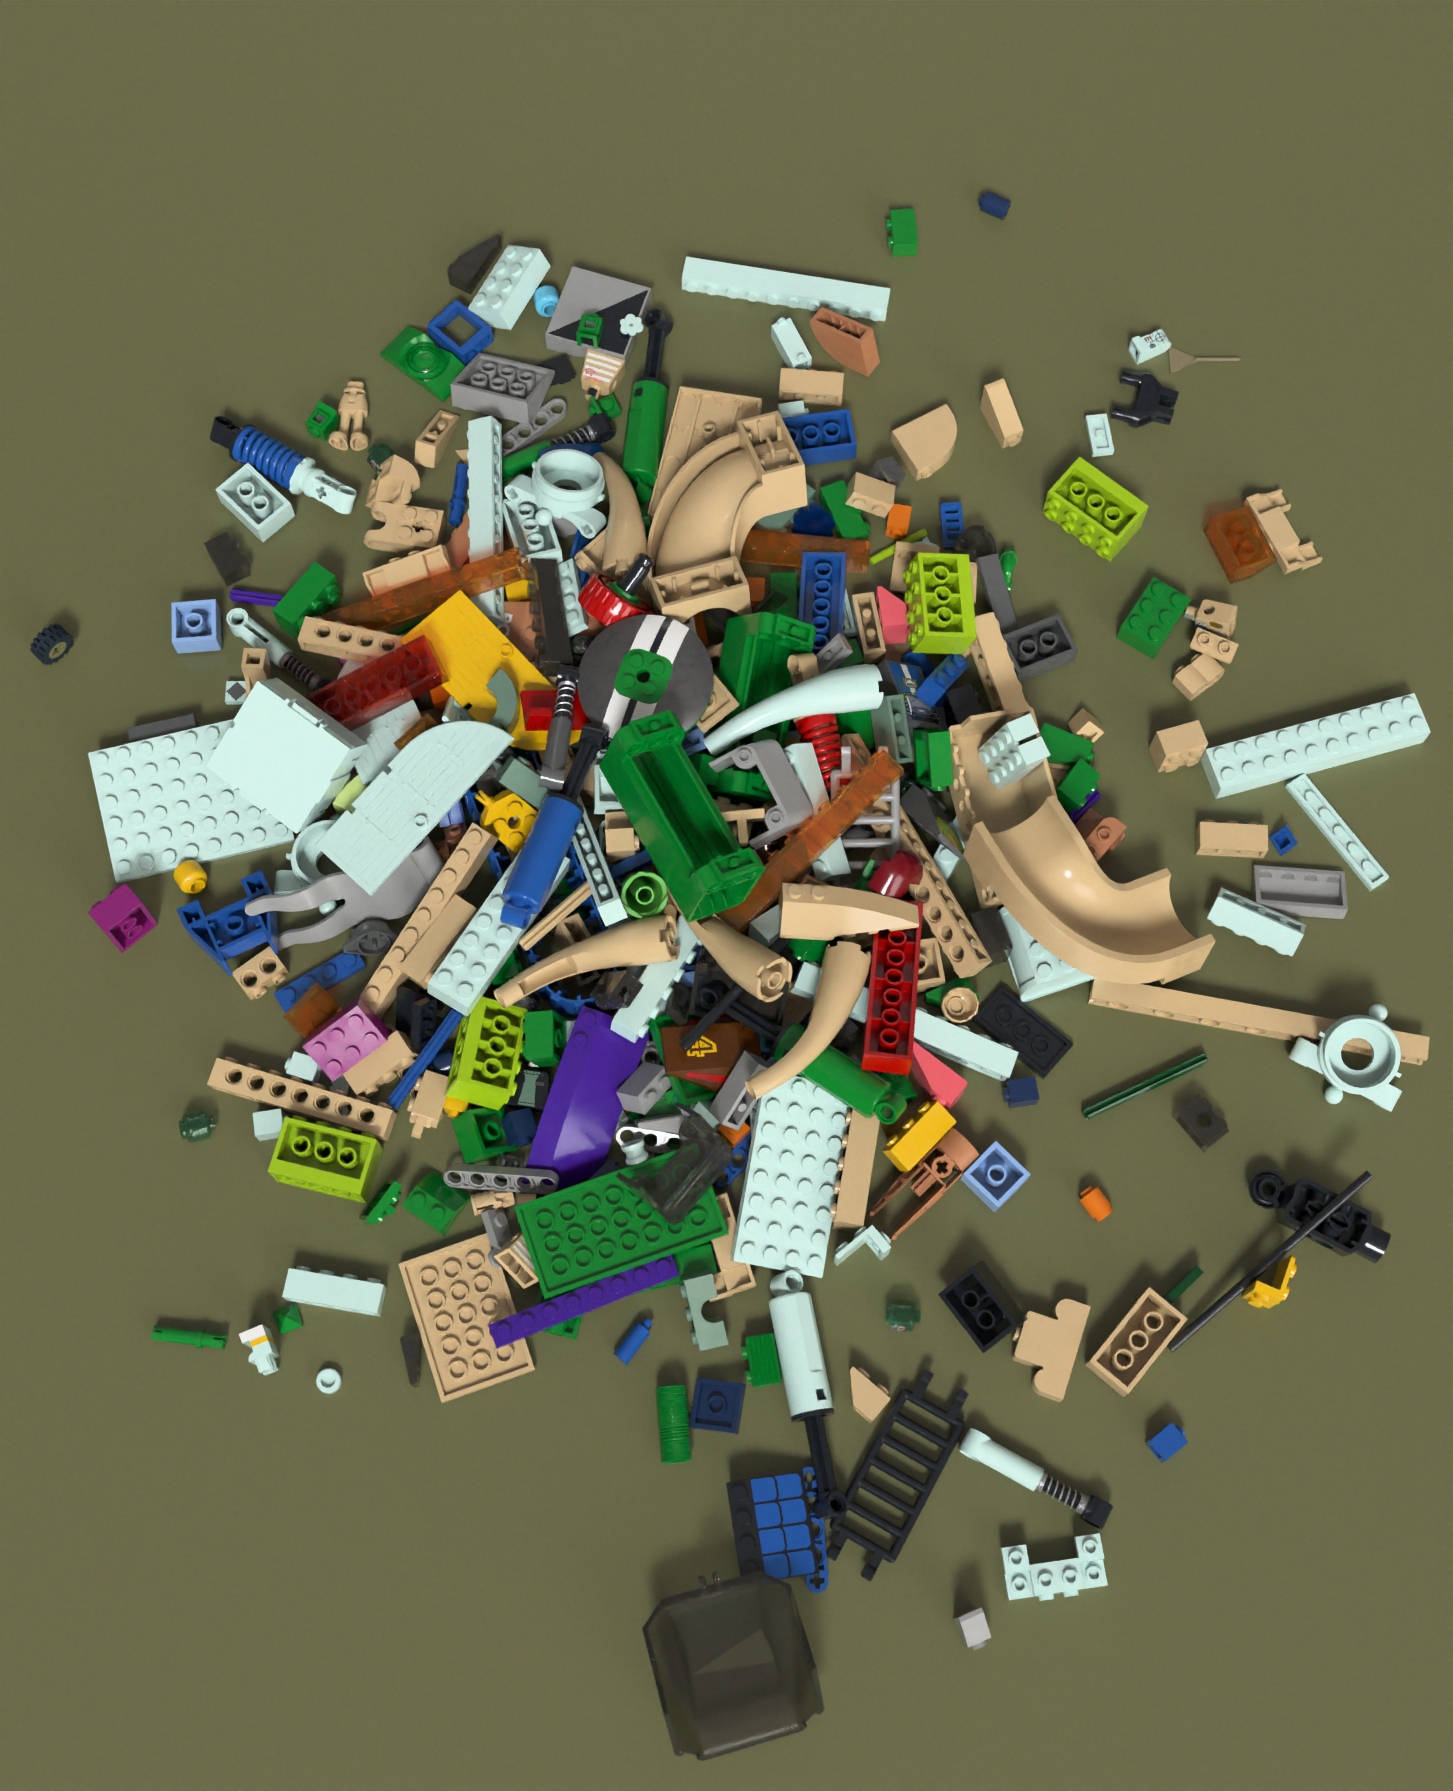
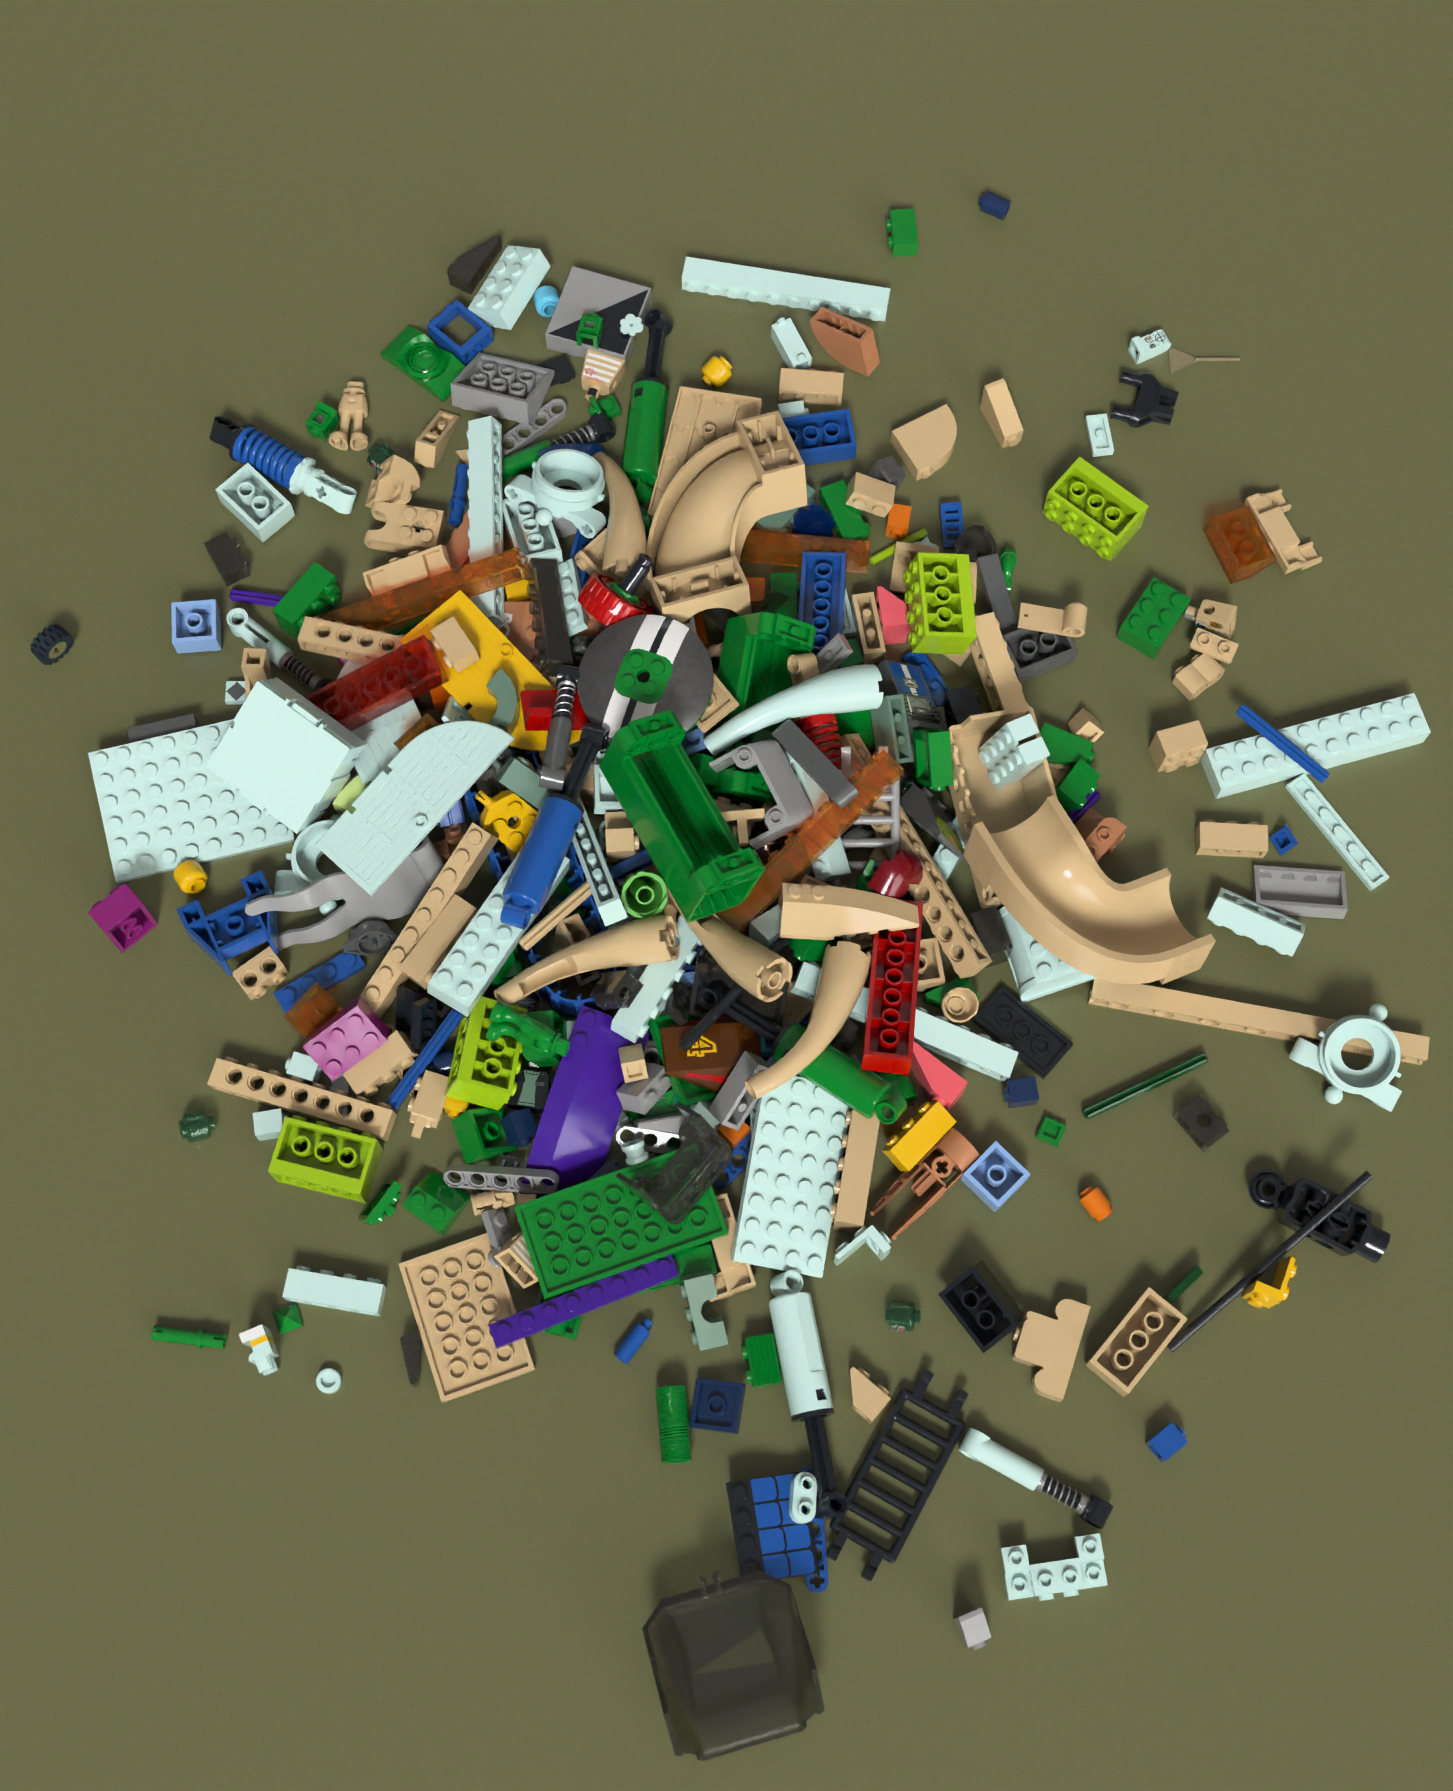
blue brick [914,654,970,708] -> none
none -> tan brick [430,616,480,673]
none -> green piece [486,1000,570,1057]
none -> tan panel [618,1043,648,1083]
none -> yellow head [701,356,732,388]
none -> dark grey beam [771,718,859,809]
none -> light aqua plate [789,1472,817,1524]
none -> tan door [1017,601,1087,637]
none -> green tile [1035,1115,1067,1148]
none -> blue axle [1236,704,1330,783]

